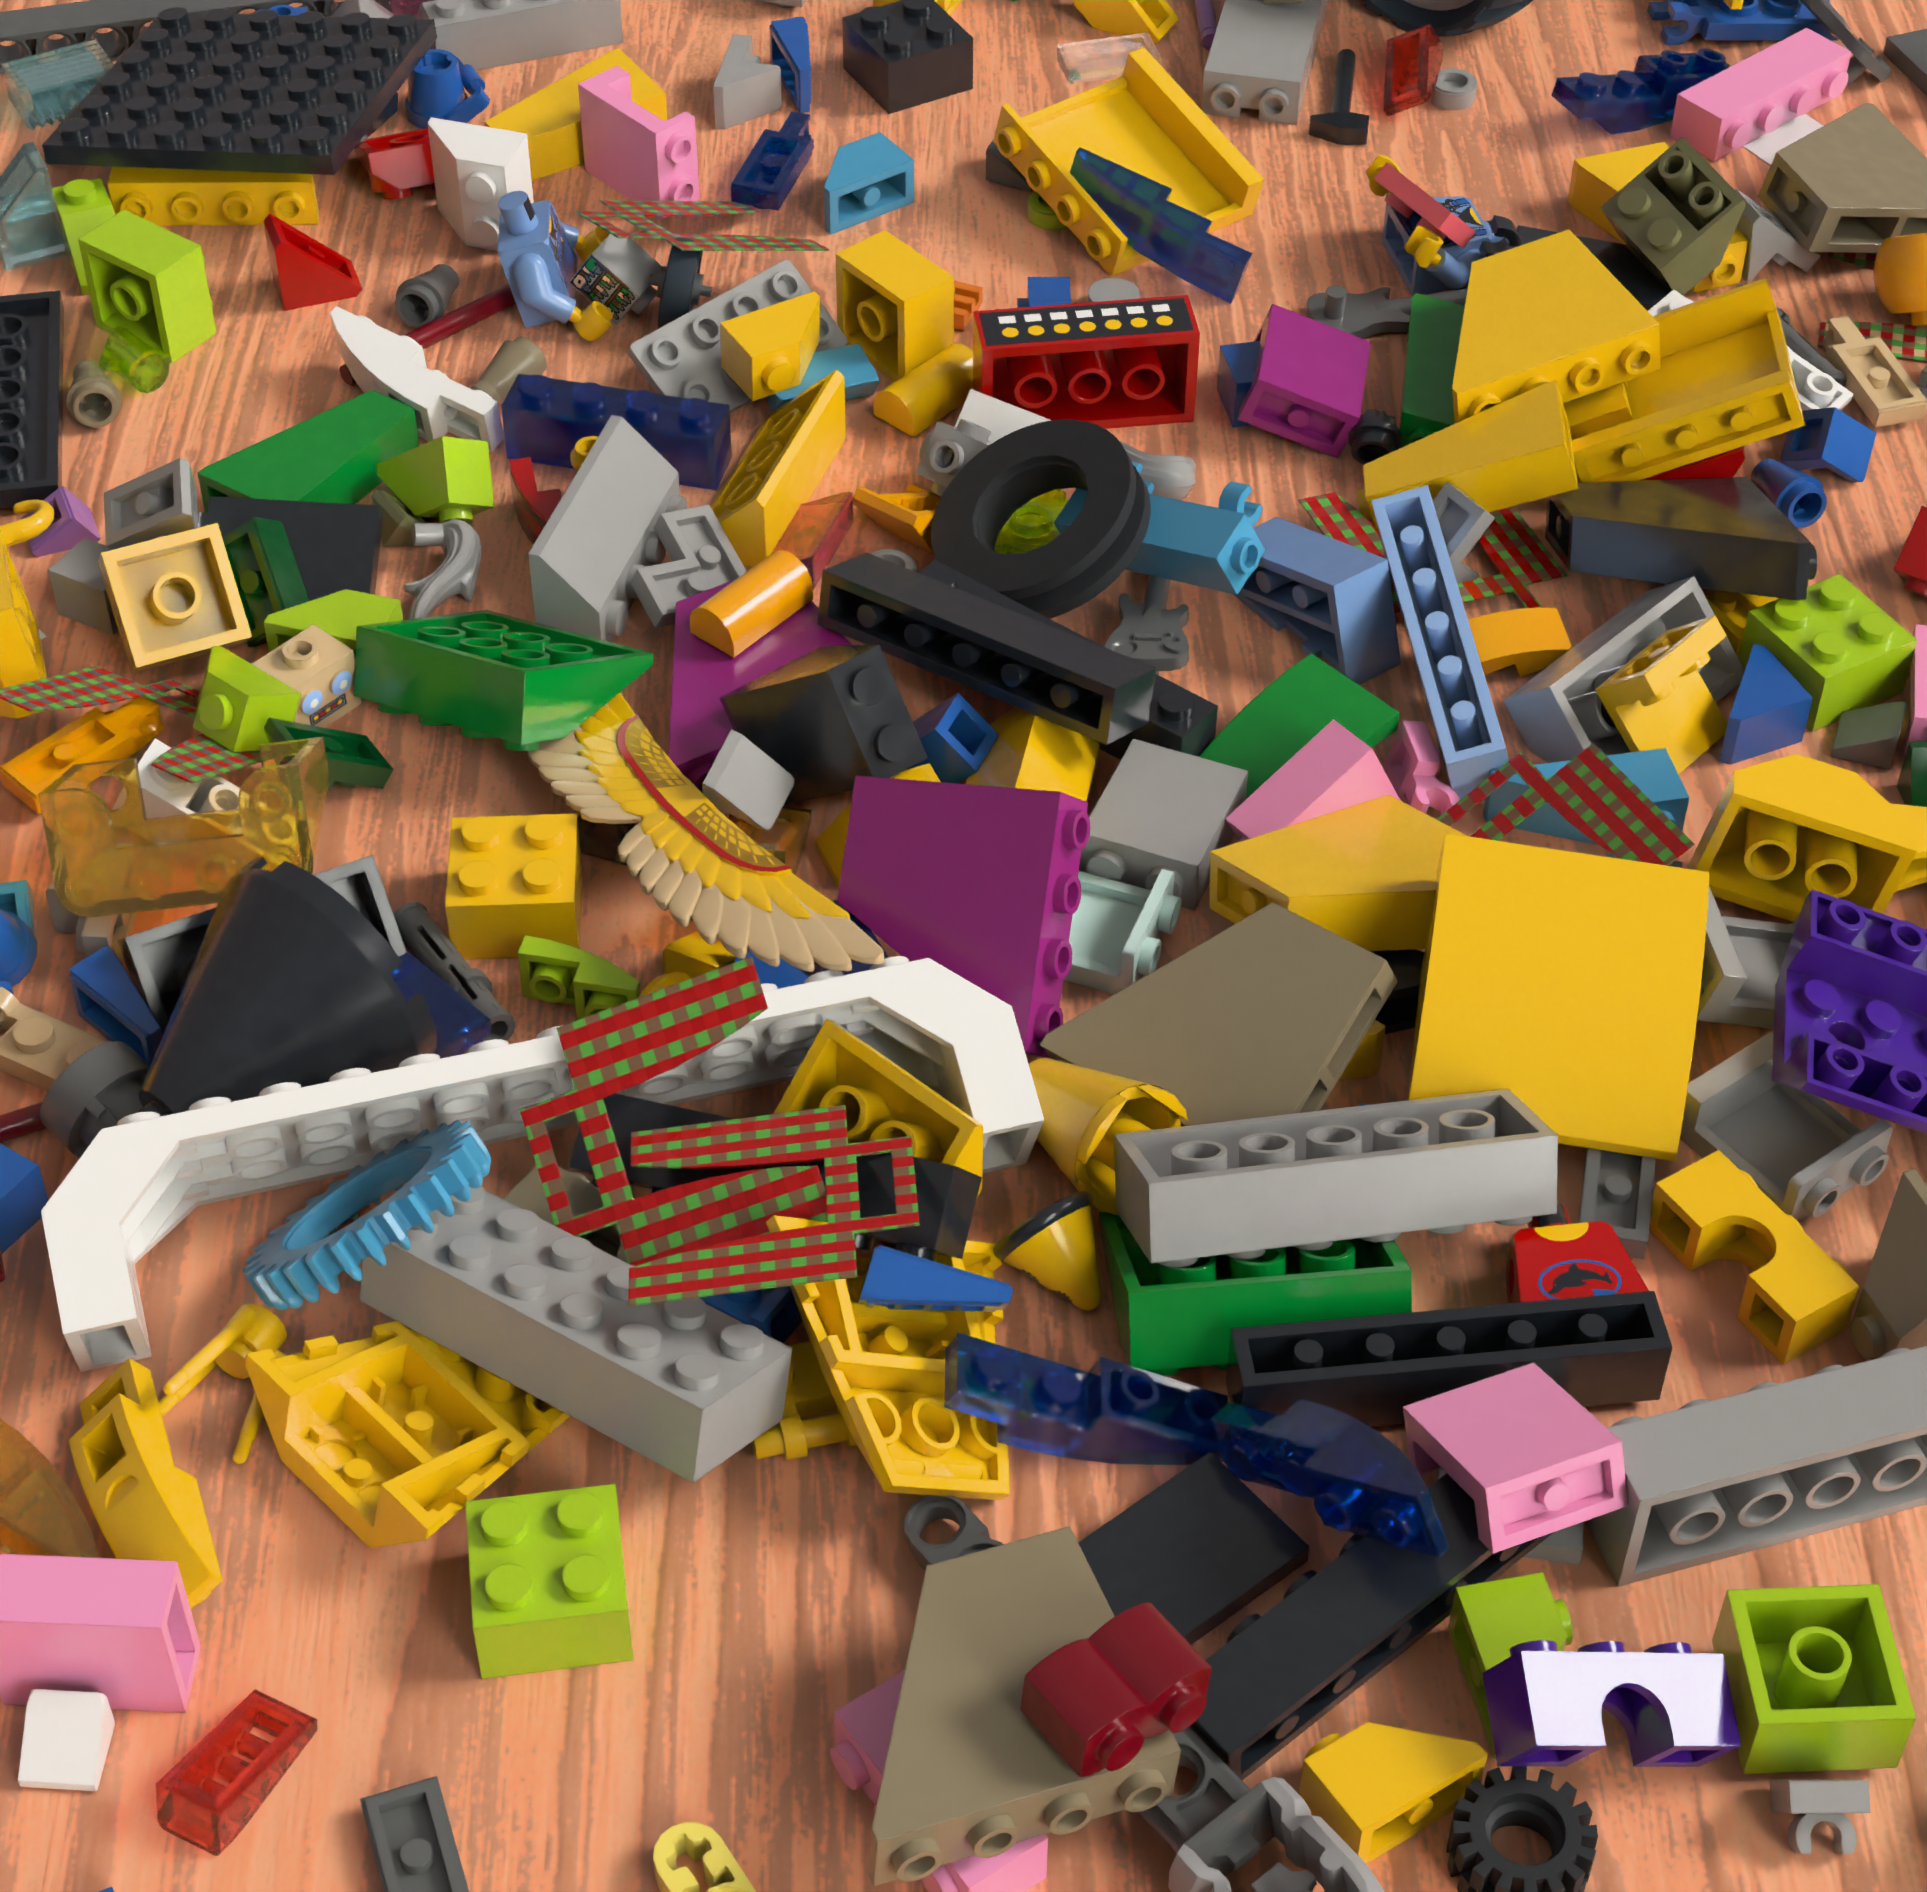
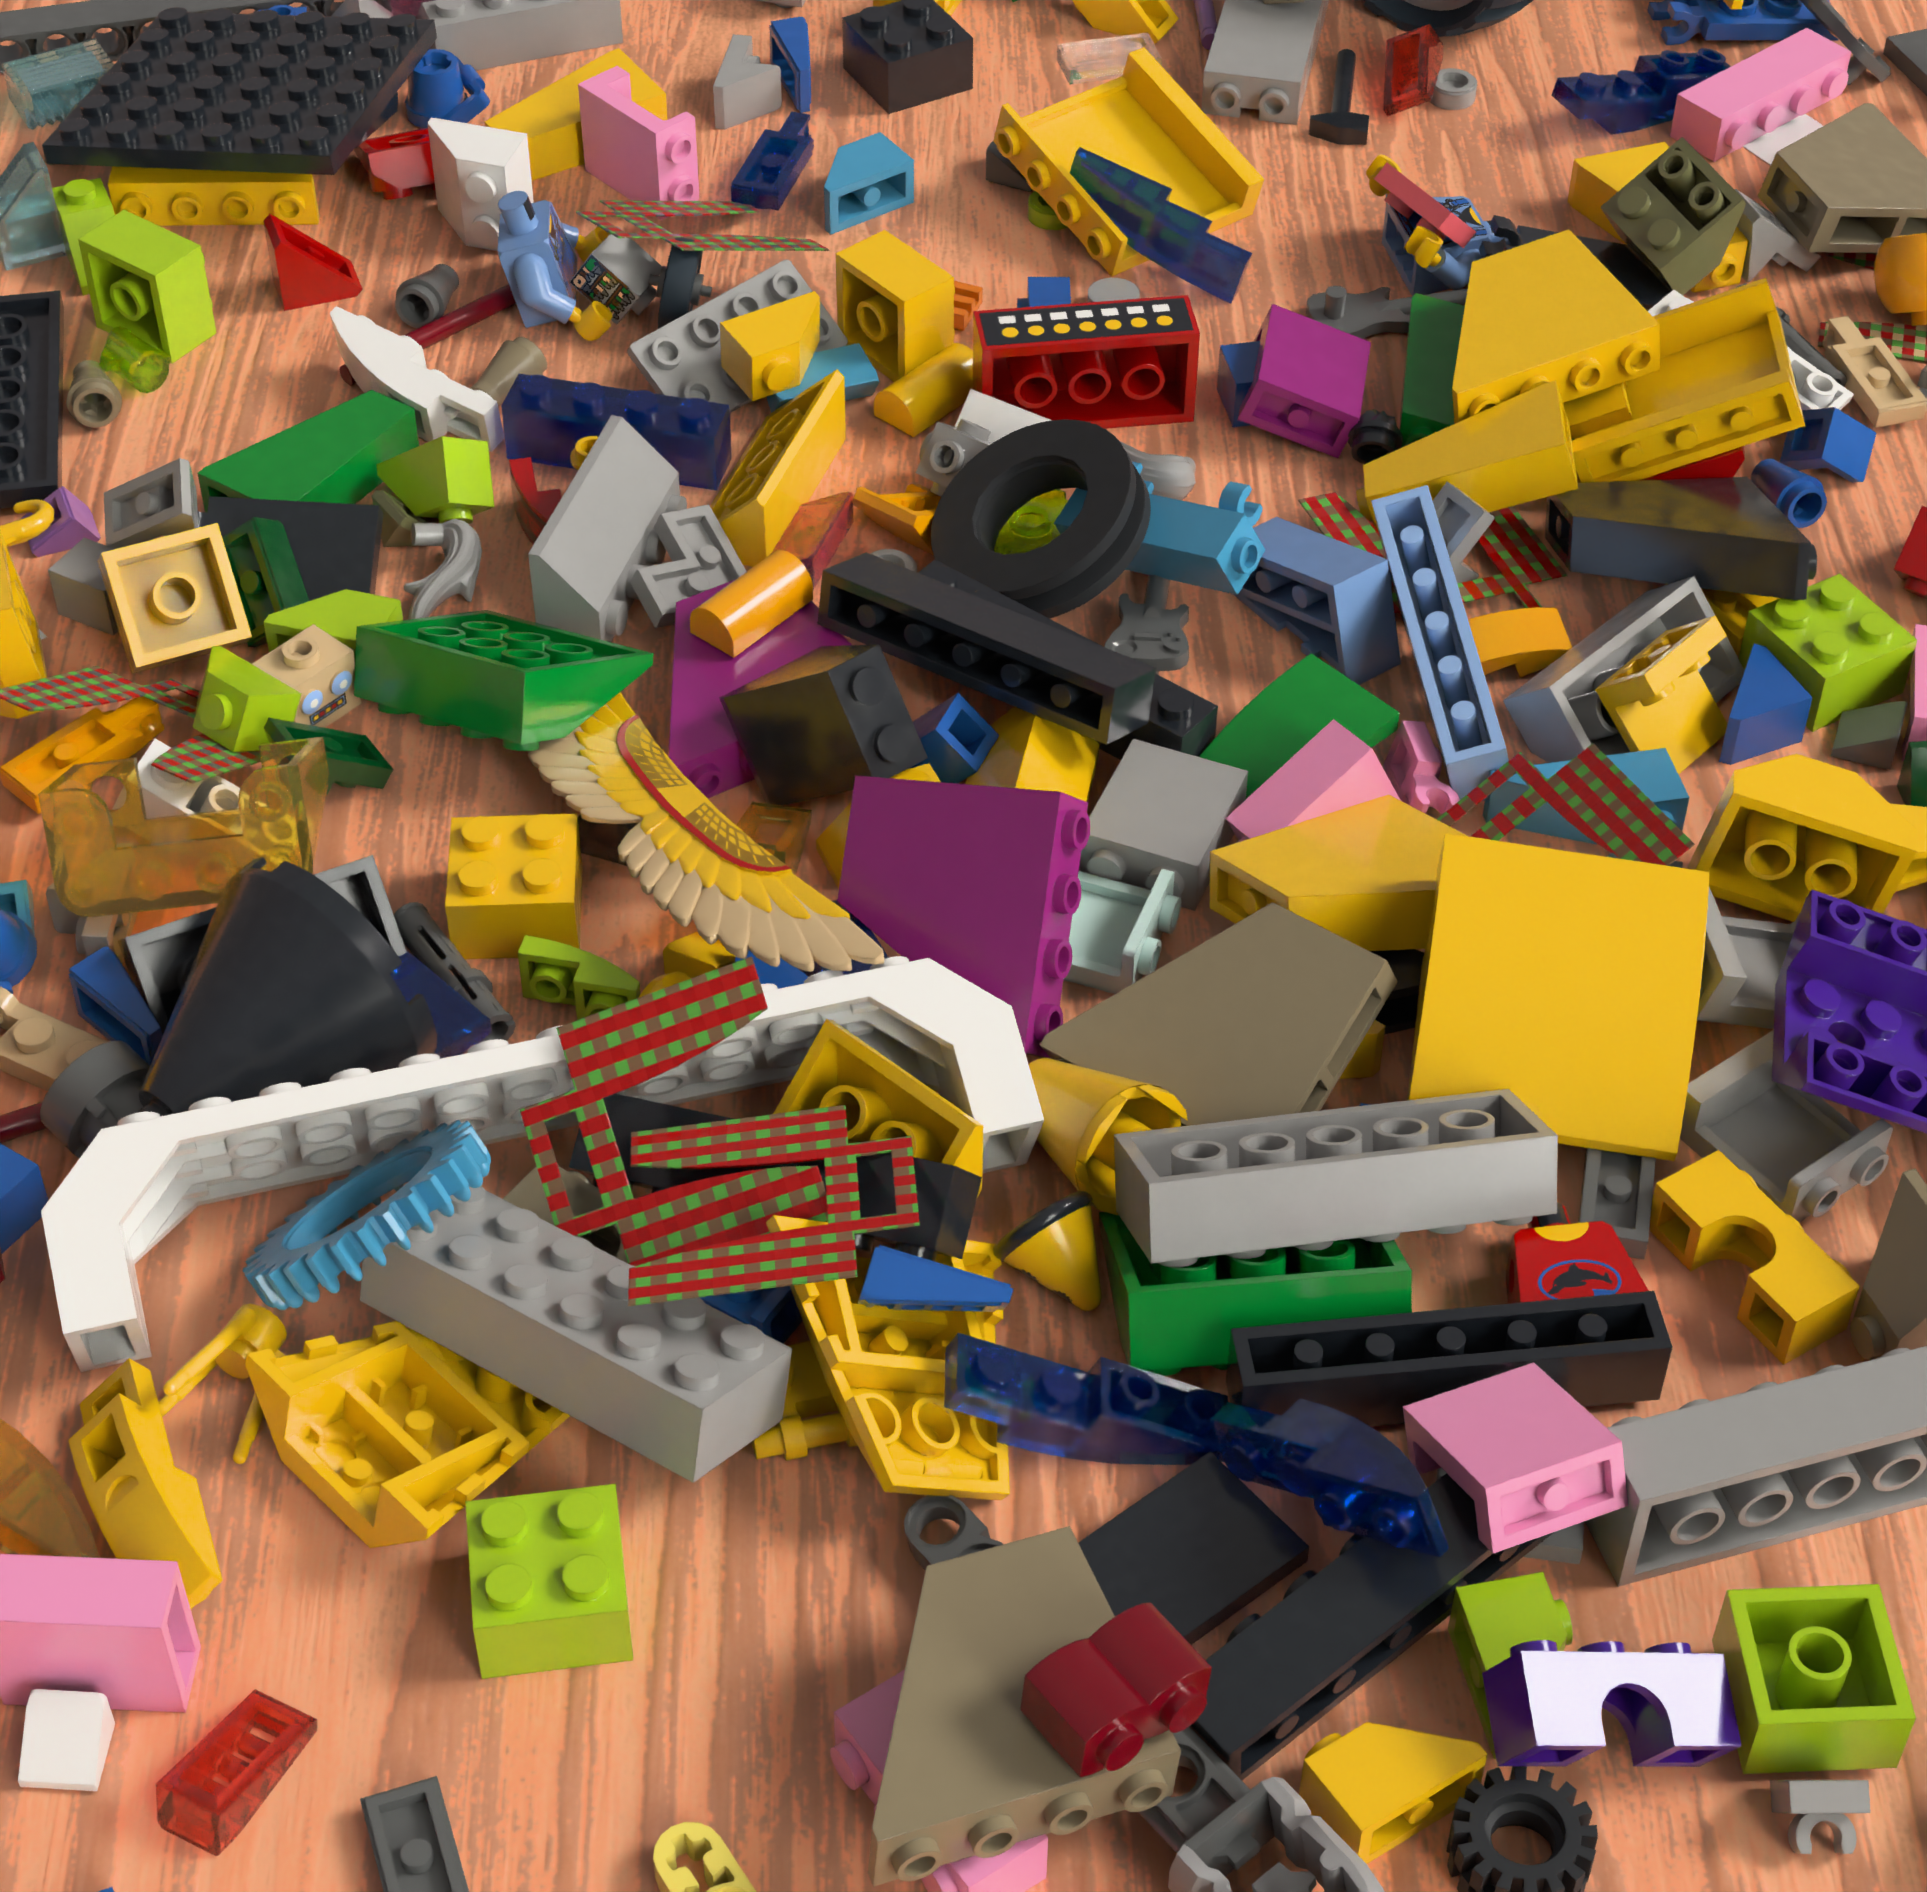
light grey slope [702,729,794,831] -> none

